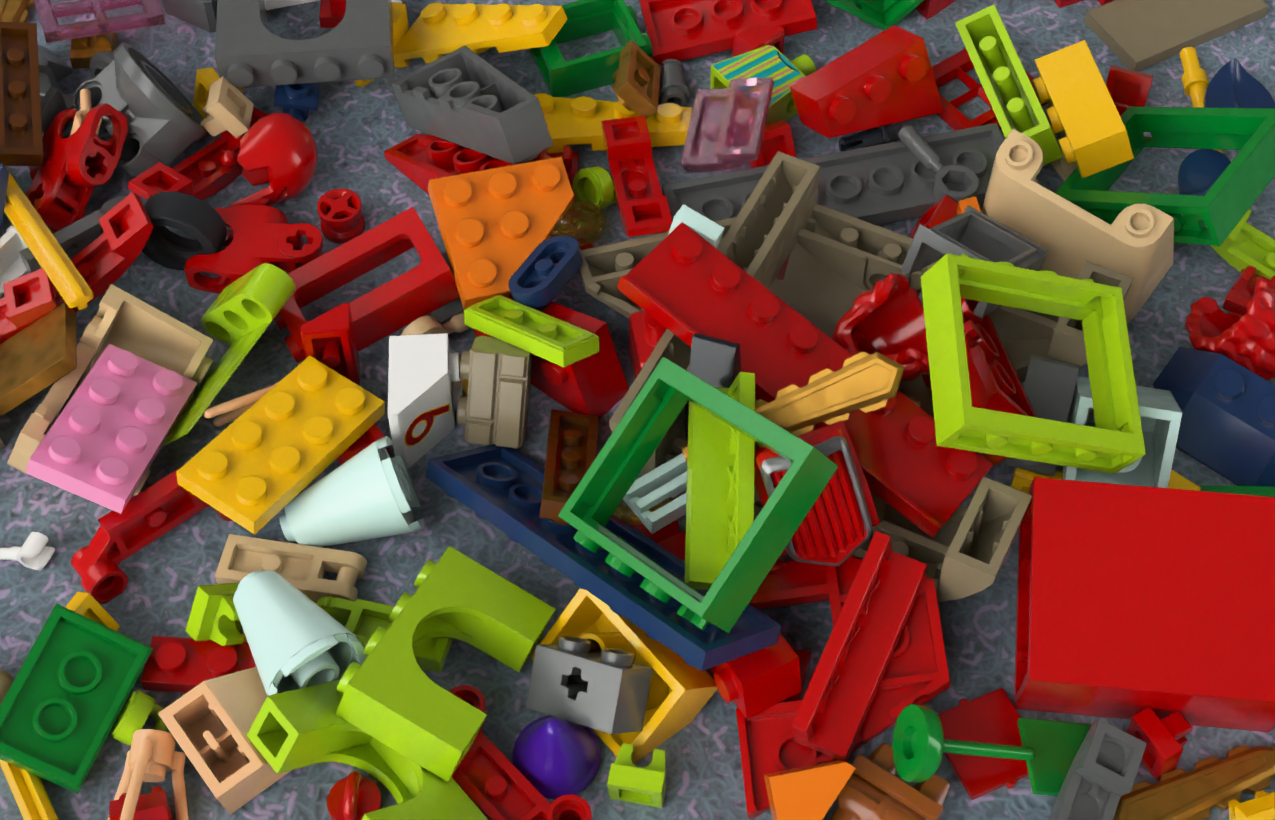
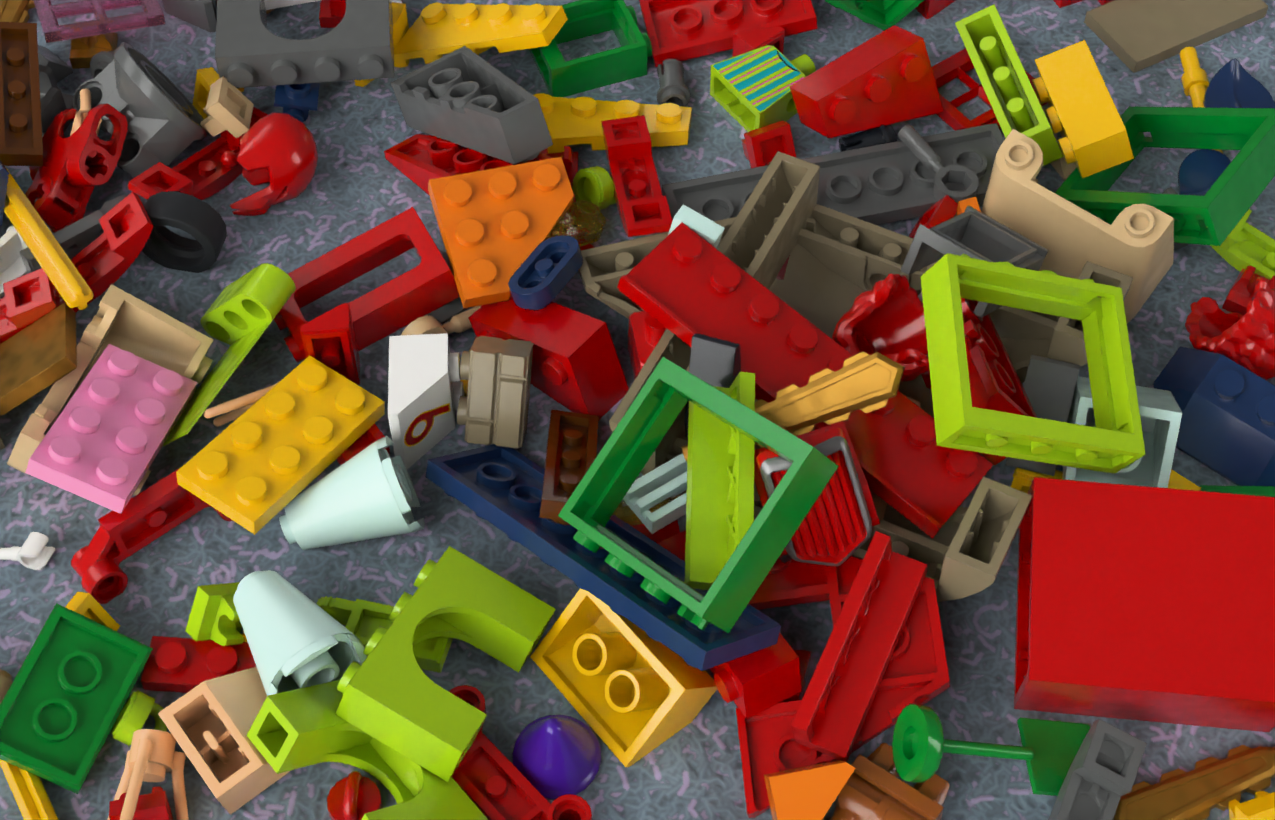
red piece [184,204,325,294] -> none
tan plate [215,534,367,601] -> none
red wheel [317,188,365,244] -> none
lime tile [464,295,599,367] -> none
dark grey brick [526,636,653,734] -> none
lime tile [607,743,666,808] -> none
pearl gold plate [611,40,661,119] -> none
clear pink slope [680,77,774,173] -> none
red piece [938,687,1029,800] -> none
red tile [1105,65,1153,115] -> none
red tile [1126,707,1193,781] -> none

